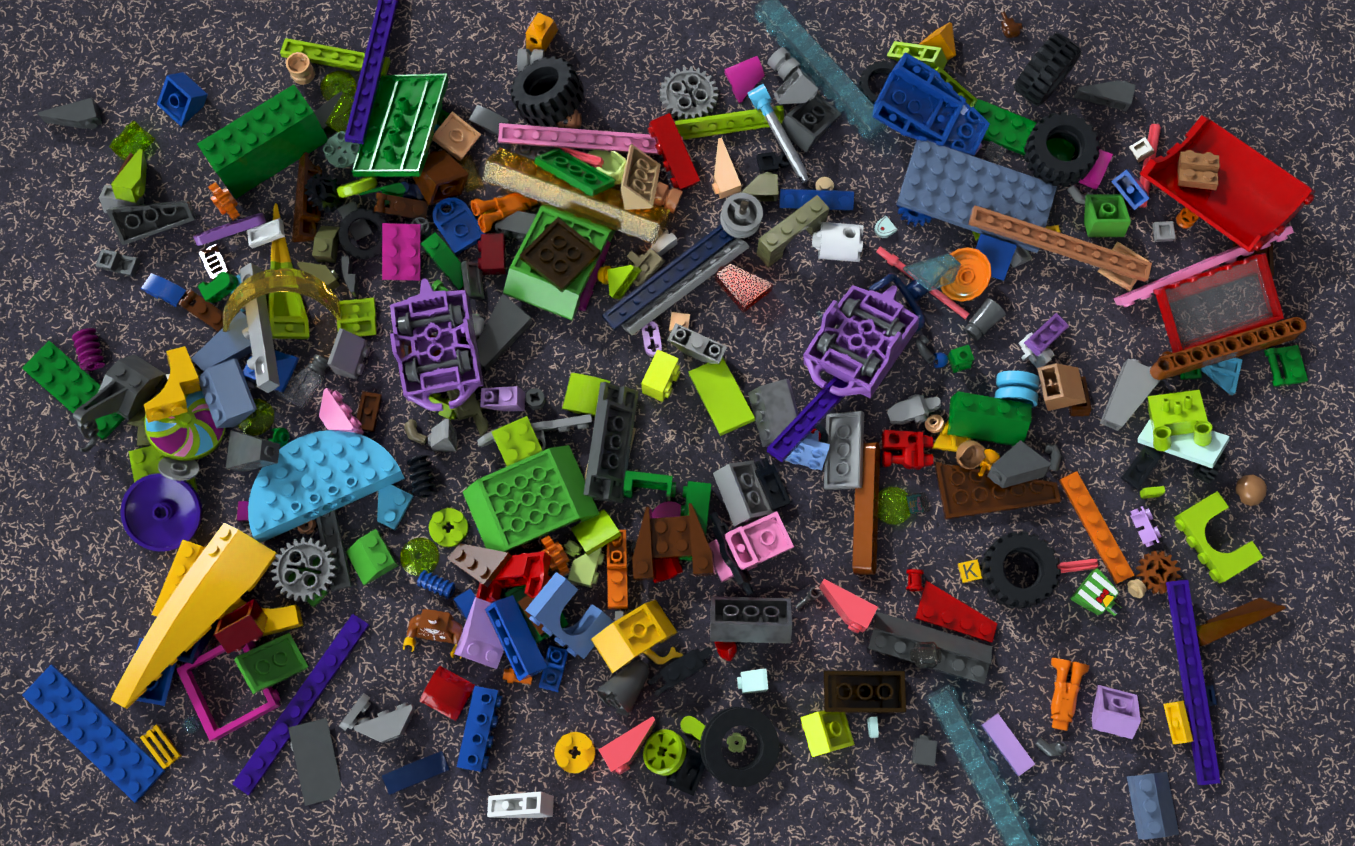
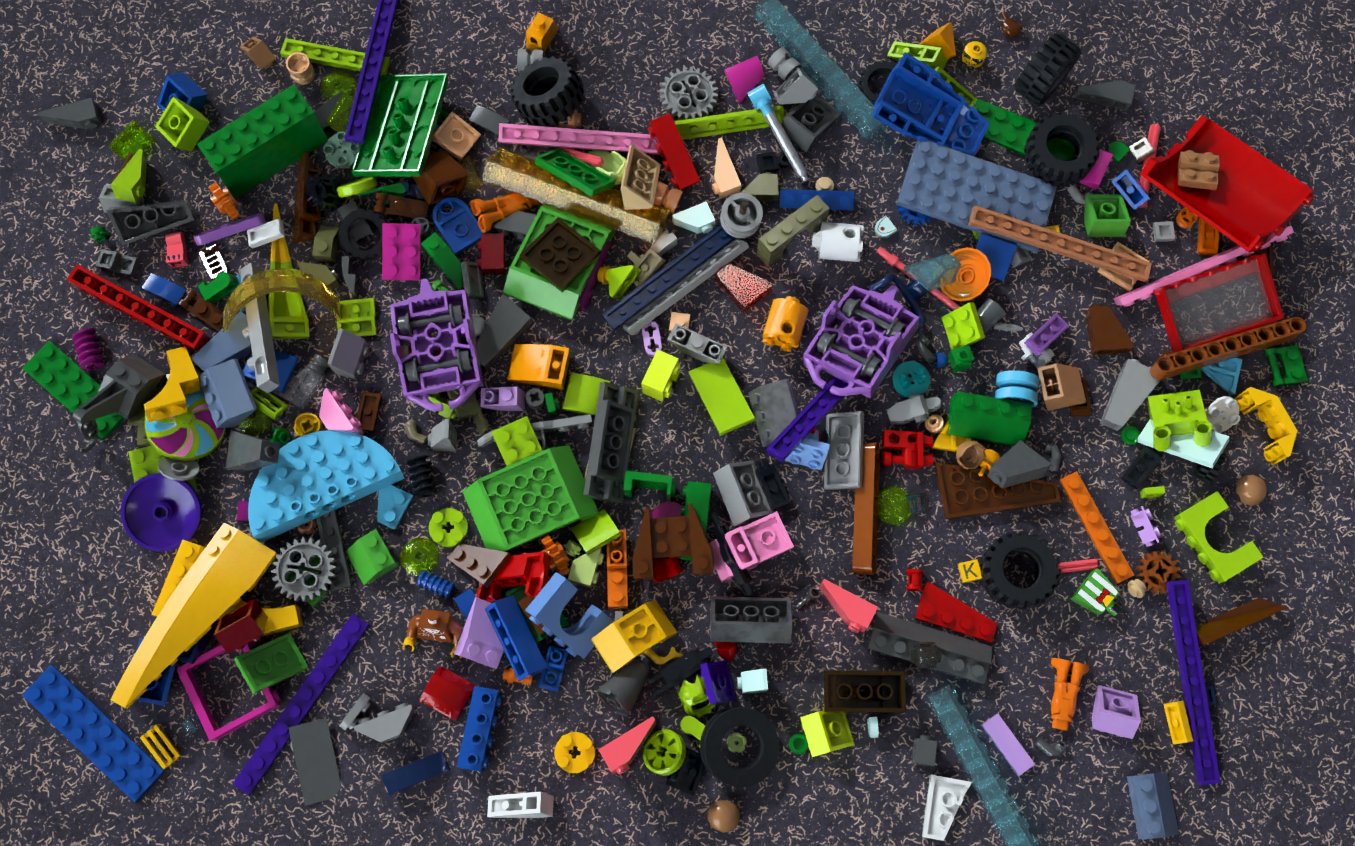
none -> red brick [67,264,211,353]
none -> green plate [89,227,109,242]
none -> lime slope [155,97,210,152]
none -> coral leg [165,232,189,268]
none -> medium nougat slope [240,36,276,69]
none -> lime tile [250,386,288,421]
none -> yellow wheel [294,413,323,437]
none -> light orange slope [507,344,571,390]
none -> green plate [544,393,560,417]
none -> light aqua slope [672,202,715,233]
none -> lime helmet [677,674,716,719]
none -> dark purple plate [700,661,737,704]
none -> medium nougat hair [707,800,740,832]
none -> light orange cylinder [762,296,809,352]
none -> green plate [789,734,808,754]
none -> teal plate [892,361,930,398]
none -> white wing [922,775,972,841]
none -> lime plate [941,302,985,350]
none -> yellow head [962,41,987,69]
none -> light grey helmet [993,323,1023,332]
none -> reddish brown slope [1085,304,1134,355]
none -> green tile [1107,141,1130,163]
none -> green plate [1121,426,1140,445]
none -> orange hinge [1197,218,1219,256]
none -> white plate [1205,396,1240,433]
none -> yellow slope [1234,387,1298,466]

